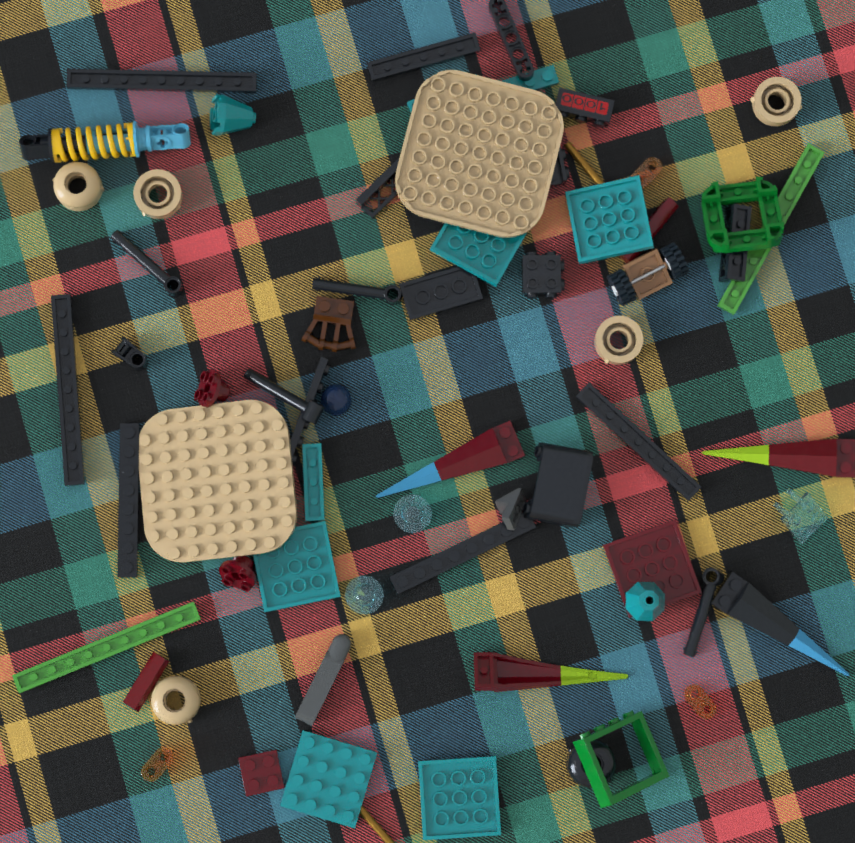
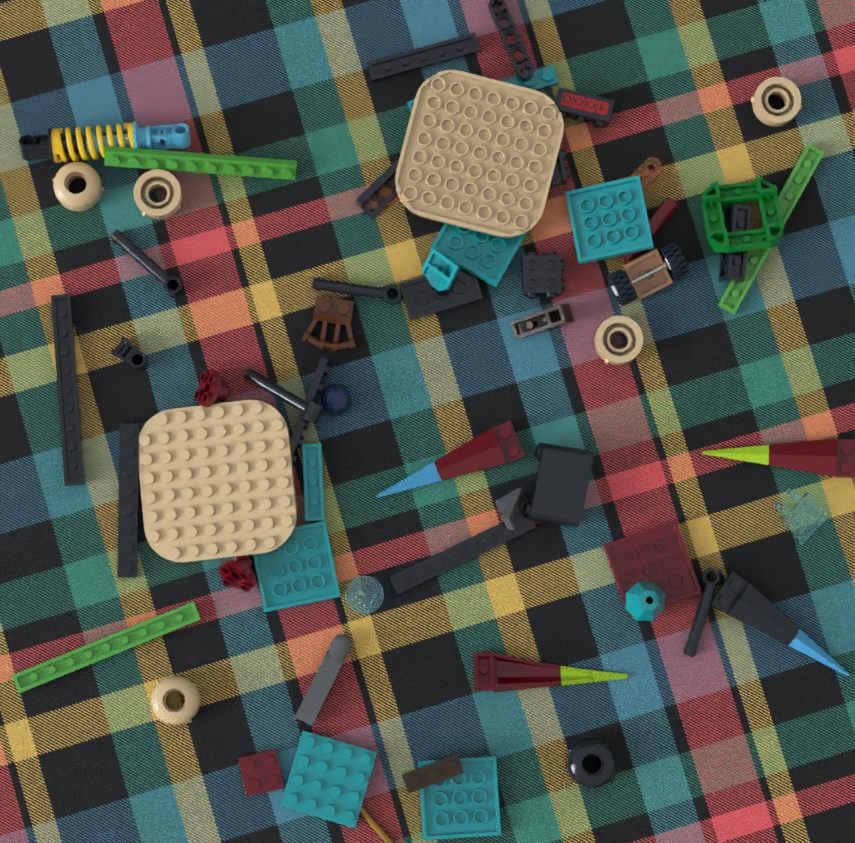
black plate [66,69,257,93] -> none
dark red tile [123,652,169,712] -> none
clear orange plate [141,747,174,782] -> none
teal cone [210,94,256,136] -> none
clear light blue plate [393,494,432,533] -> none
pearl gold bar [564,141,604,185] -> none
green window [573,710,669,808] -> none
black plate [576,383,701,501] -> none
clear orange plate [684,684,716,719] -> none
none -> bright green plate [104,146,297,180]
none -> dark brown brick [402,753,464,793]
none -> teal slope [421,248,460,291]
none -> dark brown slope [510,304,574,340]

